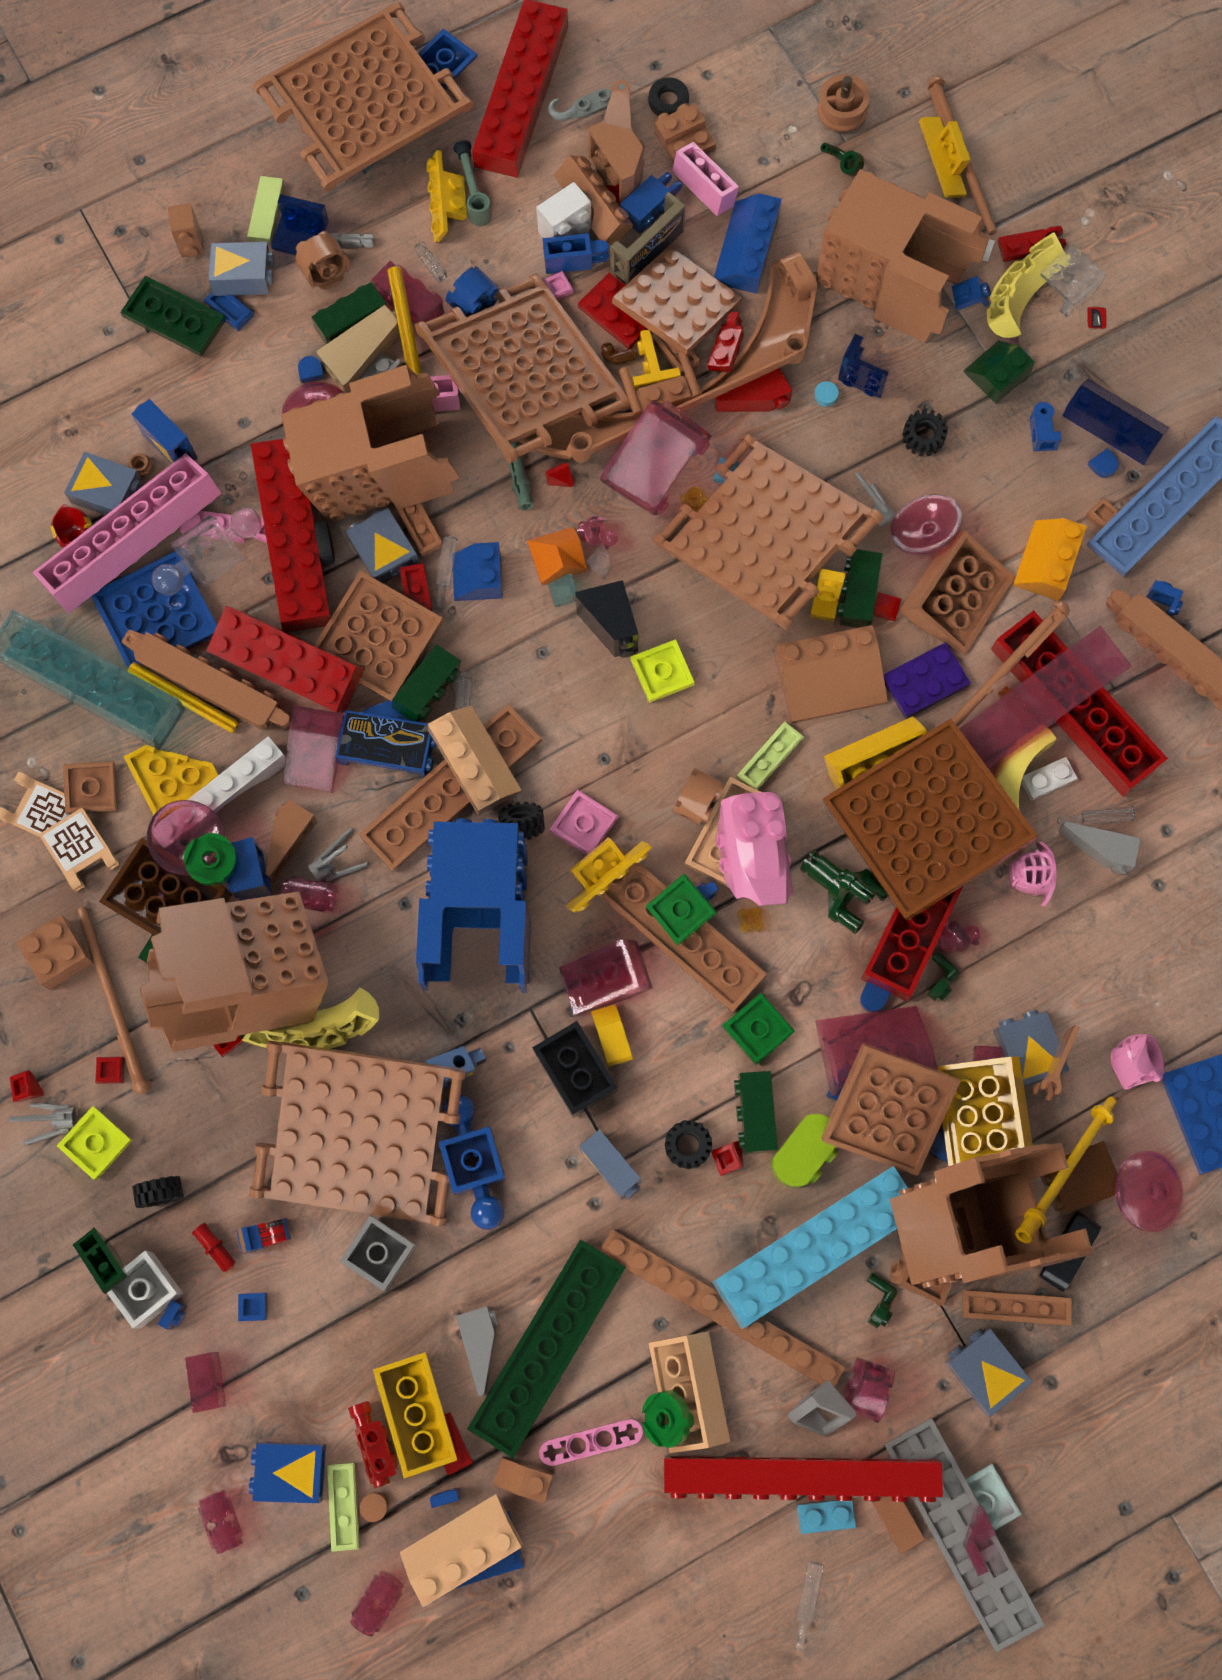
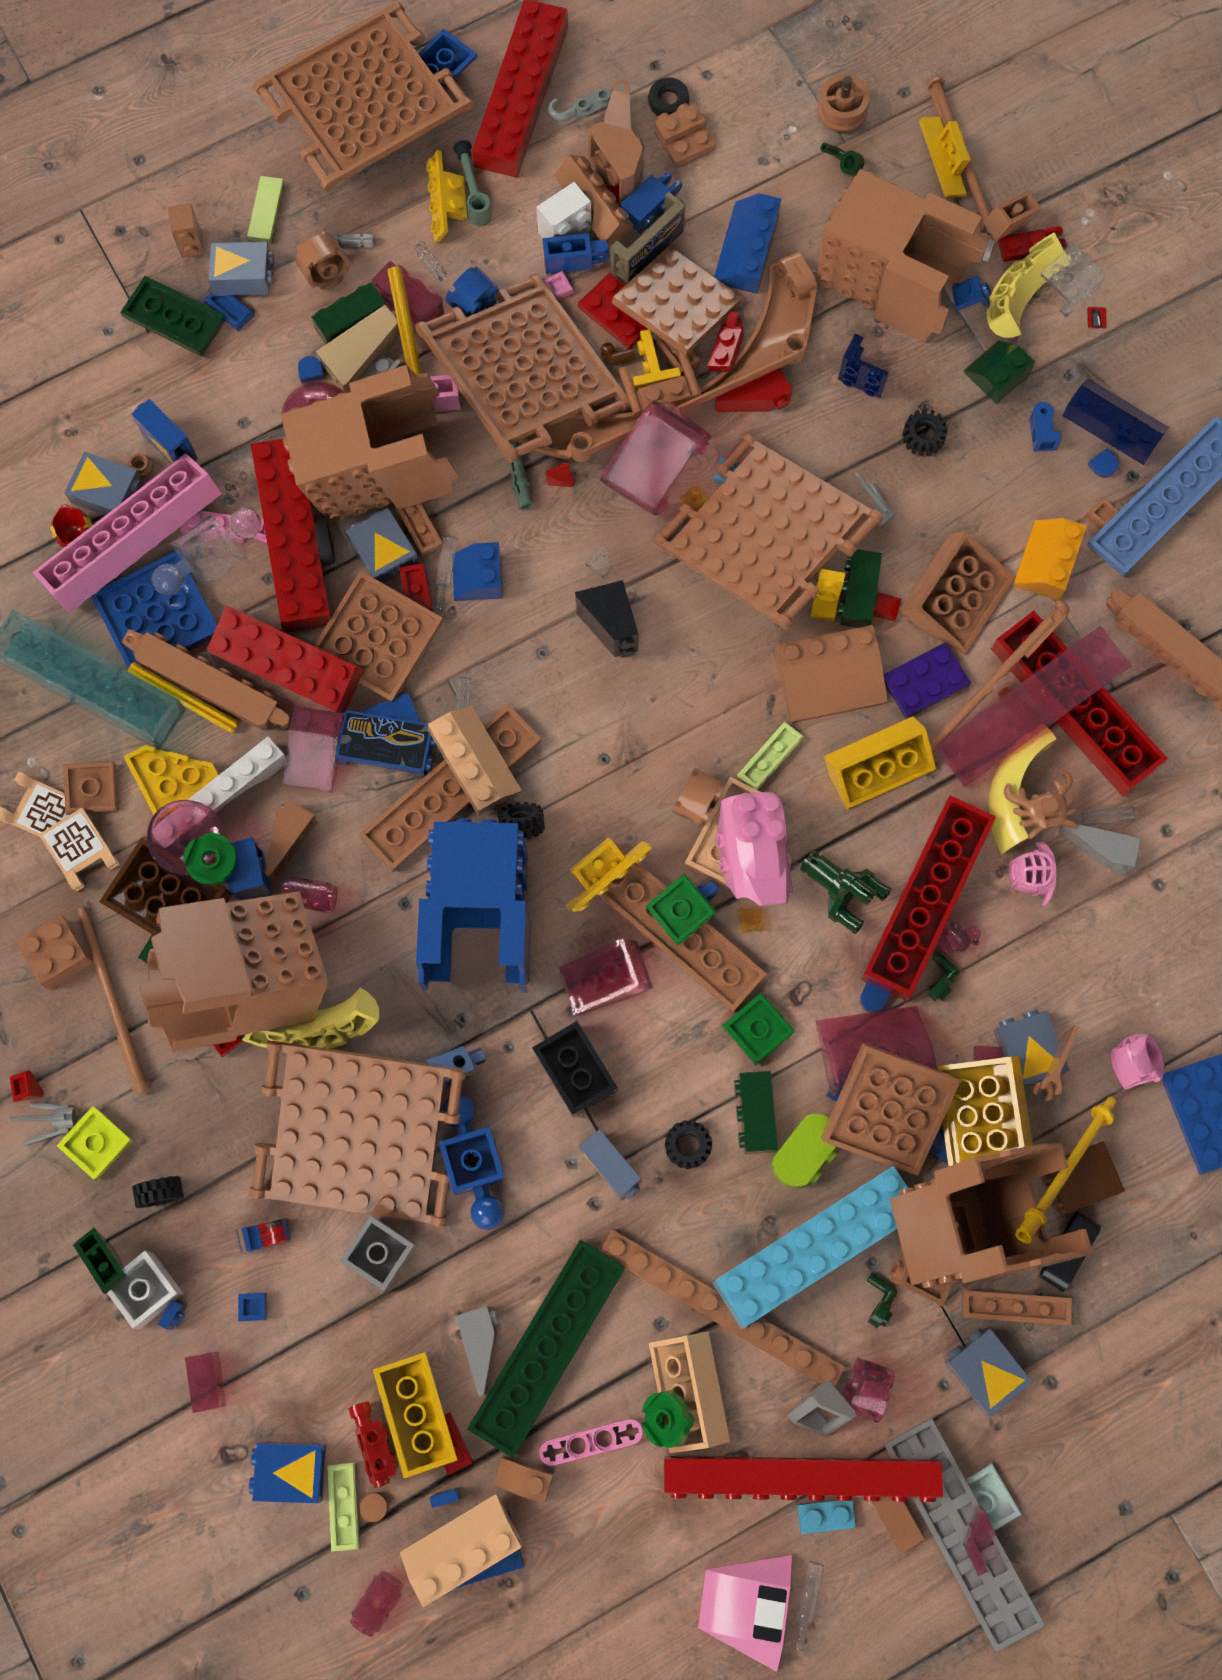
red tile [95,1057,124,1084] -> none
red axle [192,1223,236,1272] -> none
clear pink piece [198,1489,243,1554] -> none
clear blue bracket [271,194,329,255] -> none
light grey plant [308,828,369,883] -> none
dark green brick [392,644,461,722] -> none
orange slope [527,527,588,585] -> none
clear light blue slope [548,574,577,607] -> none
bright pink tile [549,789,619,855] -> none
clear pink animal [578,516,618,550] -> none
yellow slope [591,1004,633,1067] -> none
neon yellow plate [630,639,695,703] -> none
bright pink brick [672,142,739,216] -> none
red slope [711,1141,744,1176] -> none
medium azure tile [814,381,839,407] -> none
dark orange plate [823,718,1038,922] -> none
clear pink dish [891,494,963,555] -> none
white plate [1021,757,1078,801] -> none
clear pink dish [1115,1151,1183,1232] -> none
blue bracket [1146,580,1183,617] -> none
none -> bright pink wedge [698,1554,792,1672]
none -> nougat brick [983,190,1042,241]
none -> nougat animal [1004,770,1078,839]

